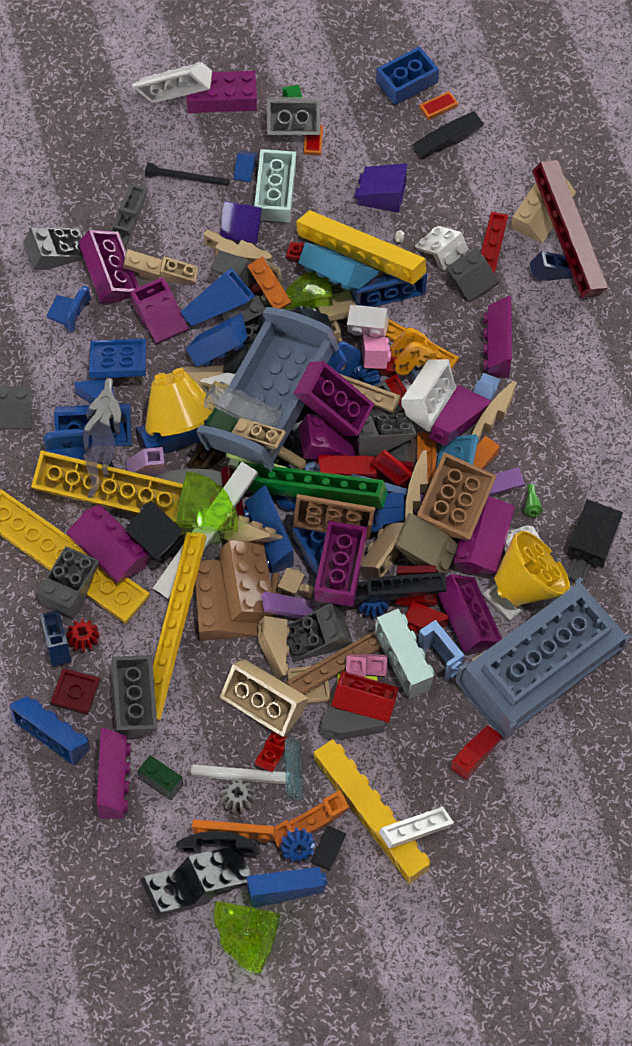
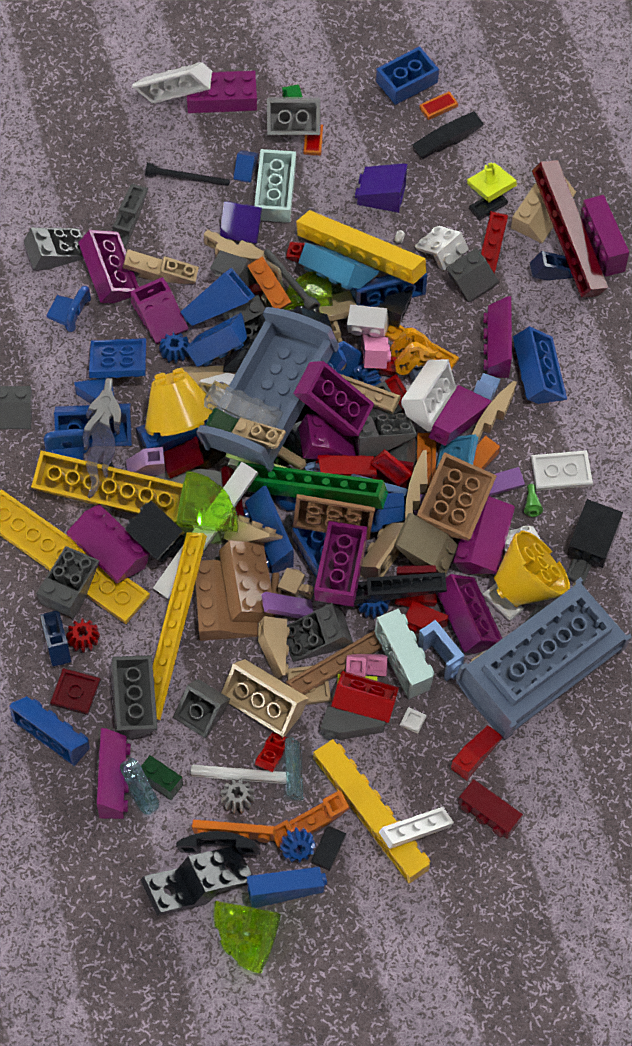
none -> clear light blue beam [120,758,159,815]
none -> blue gear [159,332,189,364]
none -> dark red tile [163,437,204,479]
none -> dark grey slope [173,679,230,738]
none -> dark grey piece [264,249,320,310]
none -> black slope [378,290,413,328]
none -> white tile [400,707,427,734]
none -> dark red brick [458,779,523,839]
none -> neon yellow tile [467,163,517,202]
none -> black tile [469,195,508,221]
none -> blue slope [513,326,567,404]
none -> white tile [531,450,593,491]
none -> magenta brick [580,195,629,277]

